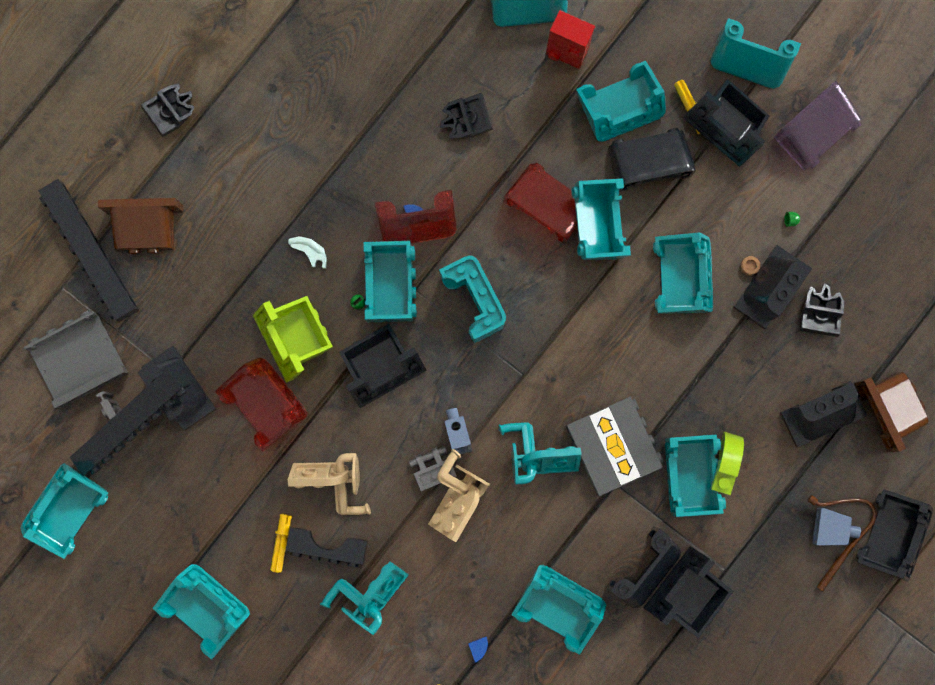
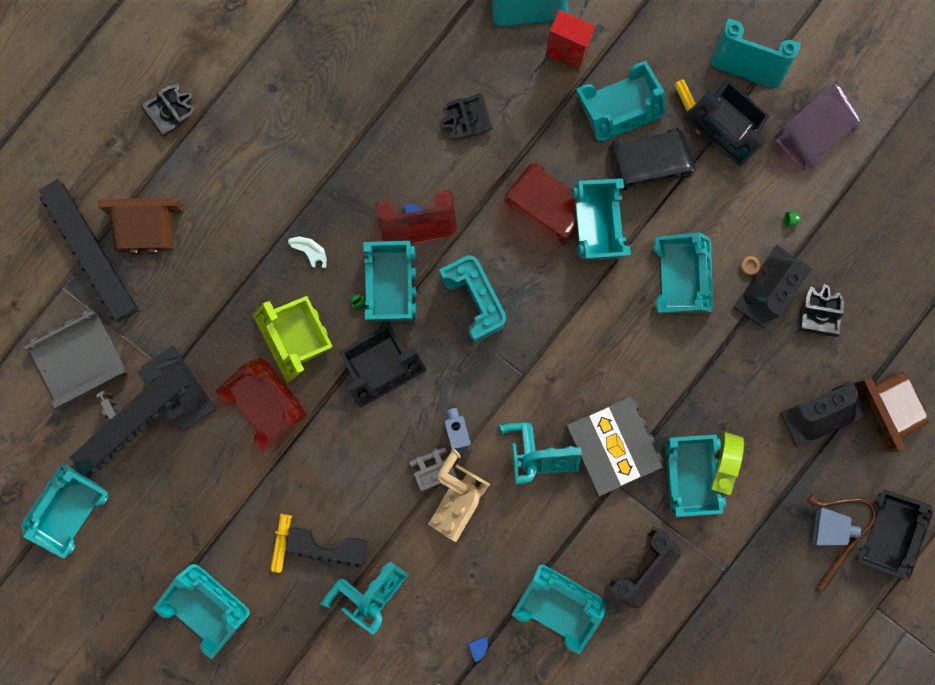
tan plate [288,453,371,515] -> none
black windscreen [643,546,734,638] -> none

